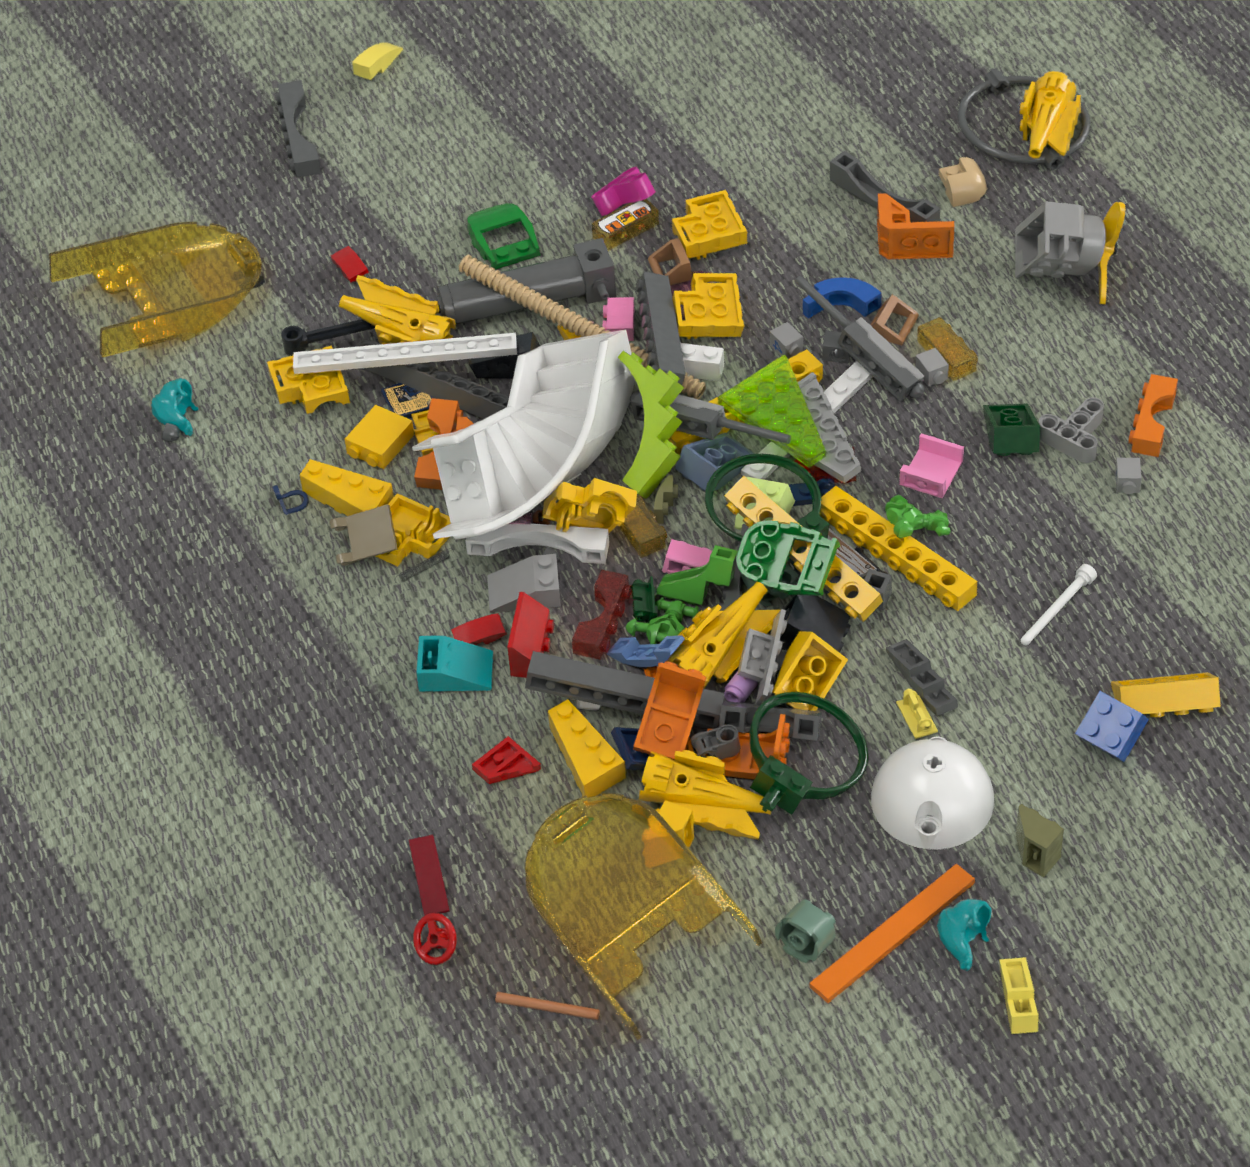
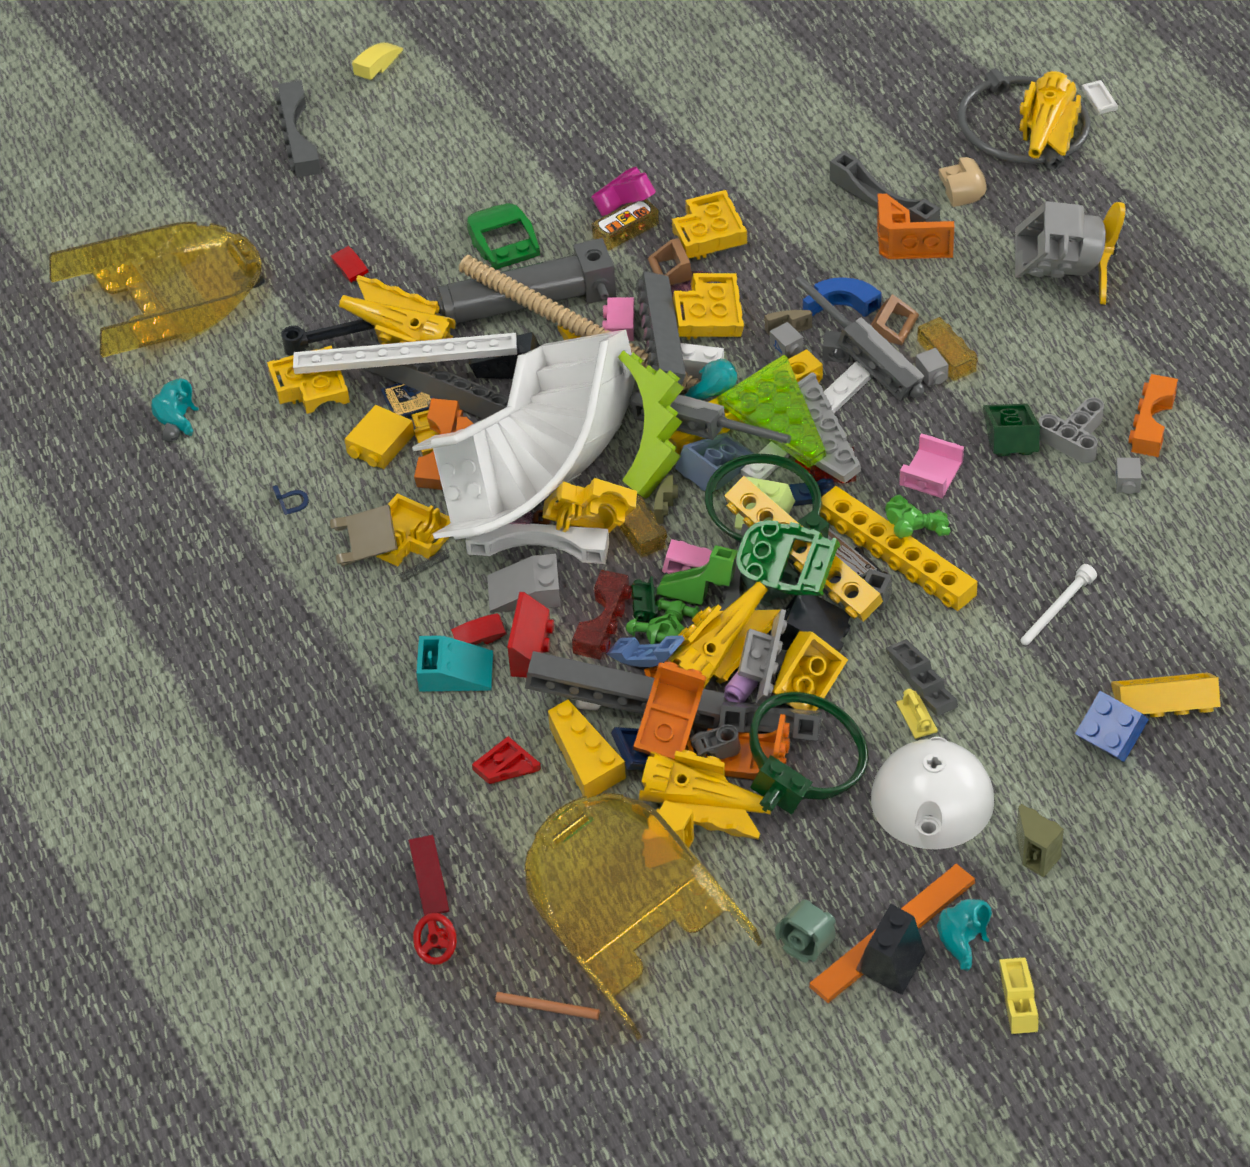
yellow wedge [300,459,394,516] -> none
none -> teal piece [684,359,738,400]
none -> dark tan slope [765,310,812,335]
none -> black slope [856,904,926,995]
none -> white tile [1082,80,1118,115]

